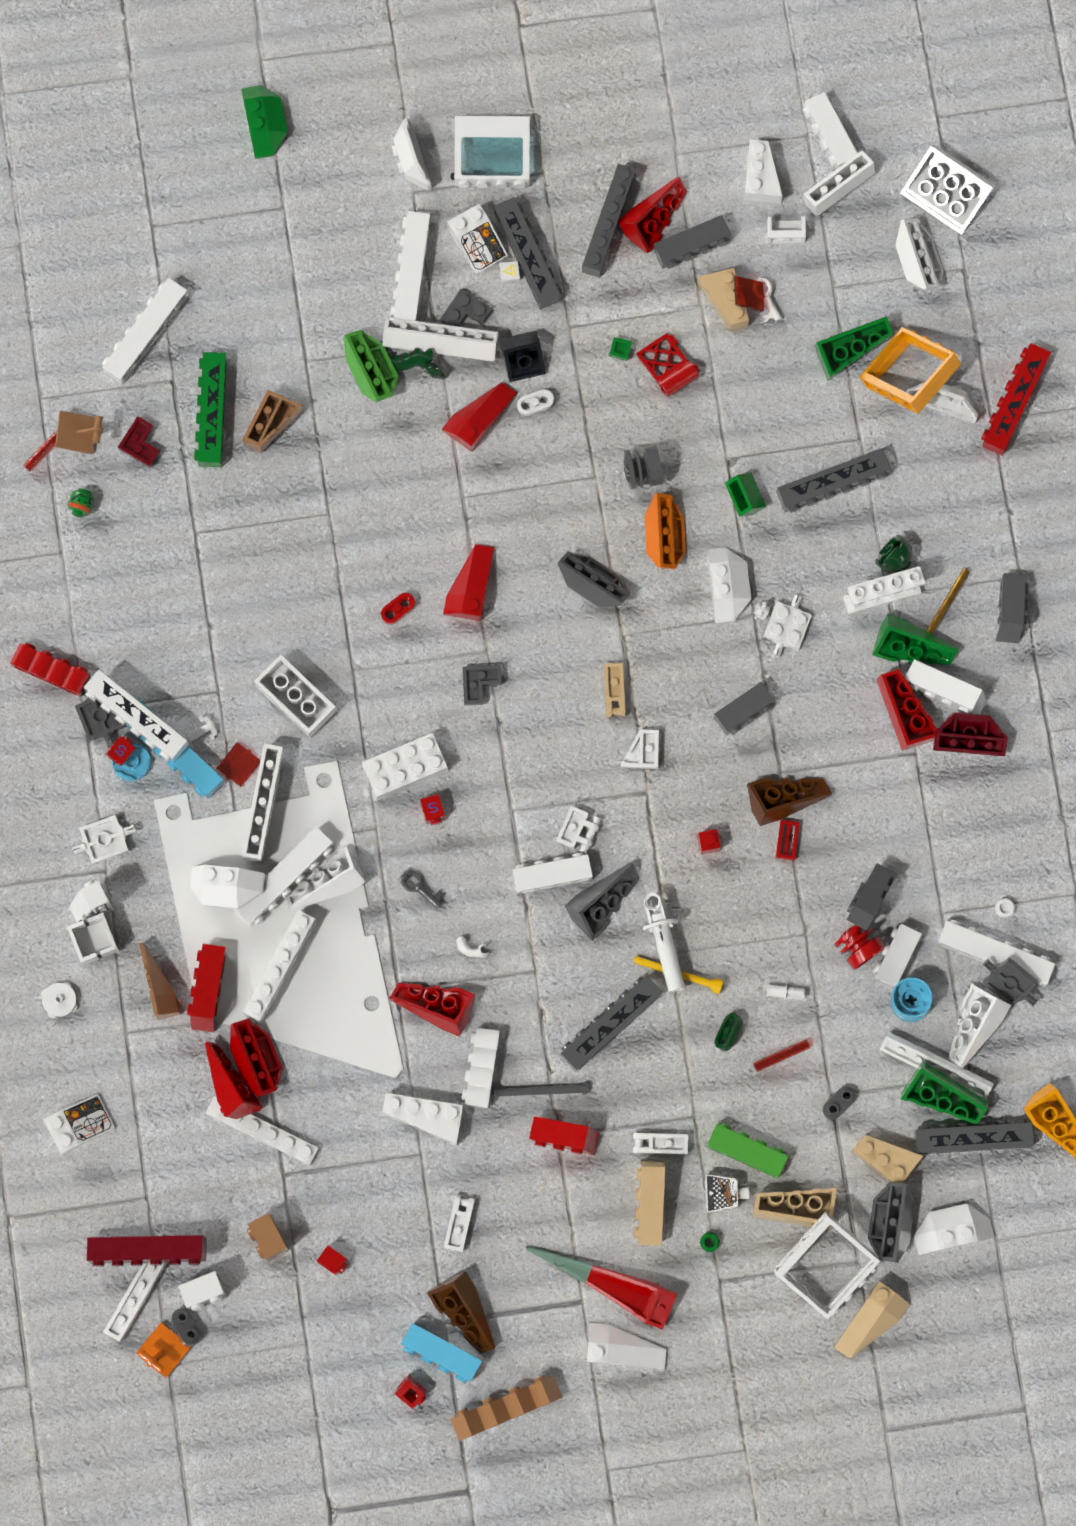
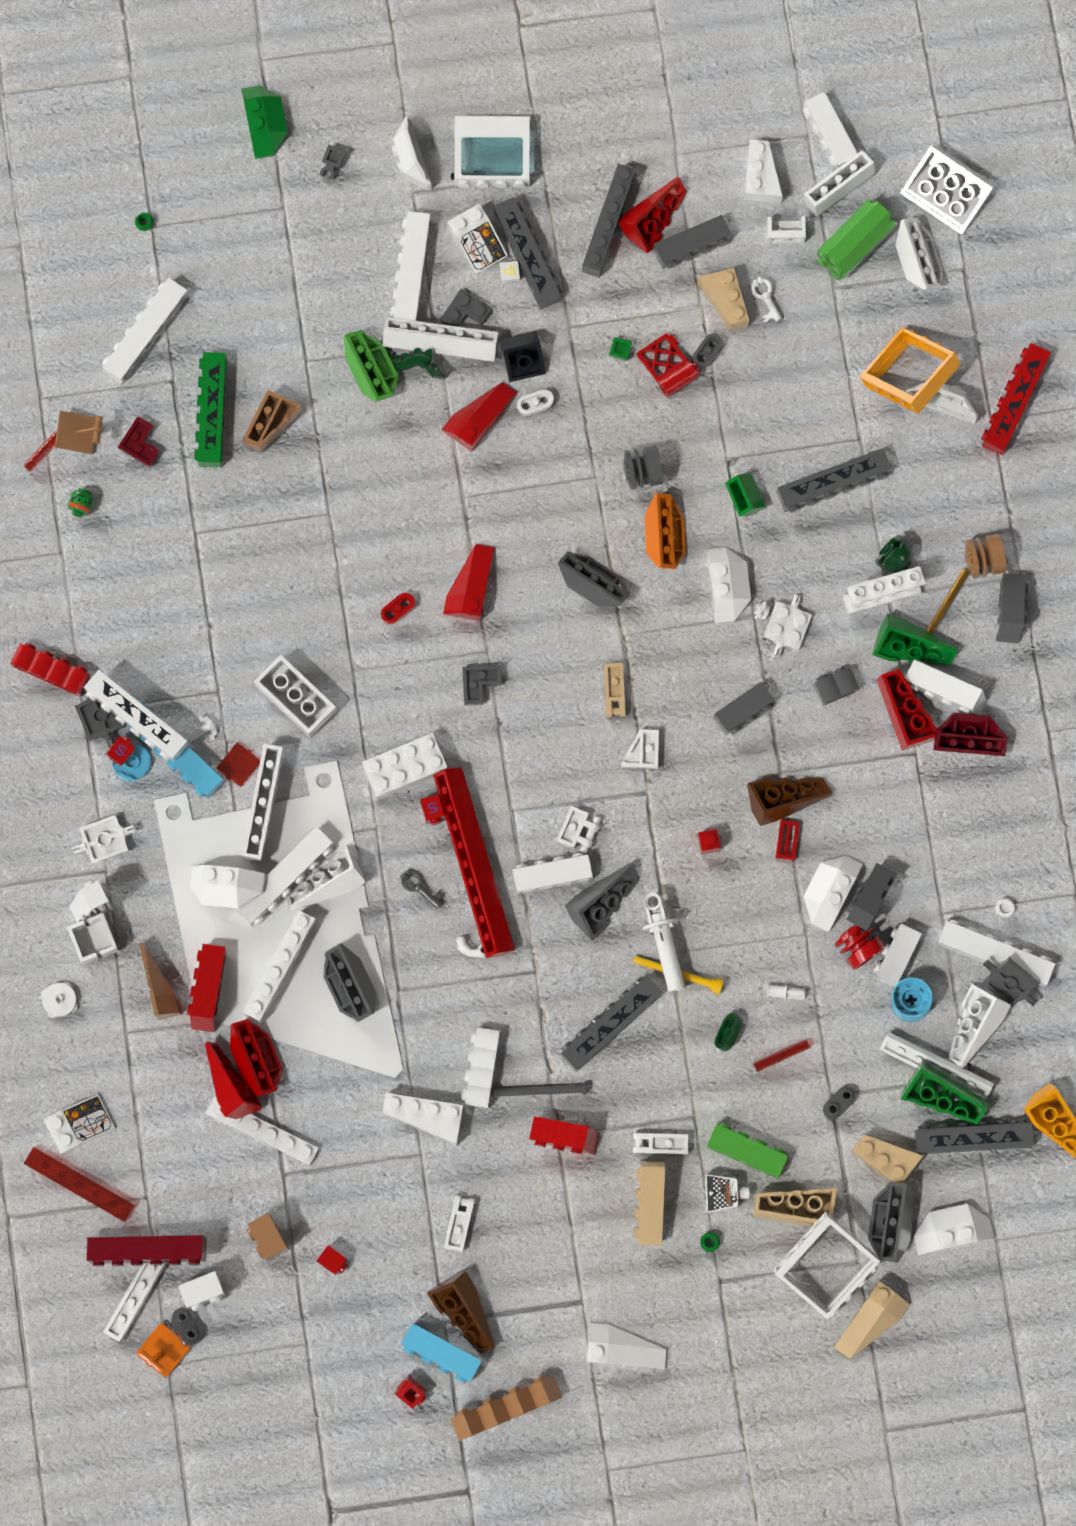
red wedge [389,983,476,1037] -> none
red plate [526,1246,677,1330] -> none
clear red piece [733,275,765,312] -> none
green wedge [814,316,893,381] -> none
none -> clear red tile [23,1147,135,1222]
none -> green plate [135,213,154,231]
none -> dark grey plate [320,144,347,180]
none -> dark grey wedge [323,943,377,1022]
none -> red brick [433,767,515,958]
none -> dark grey plate [693,333,723,368]
none -> white wedge [803,856,863,933]
none -> dark grey brick [814,667,859,706]
none -> bright green brick [817,198,897,280]
none -> medium nougat wheel [965,534,1007,579]

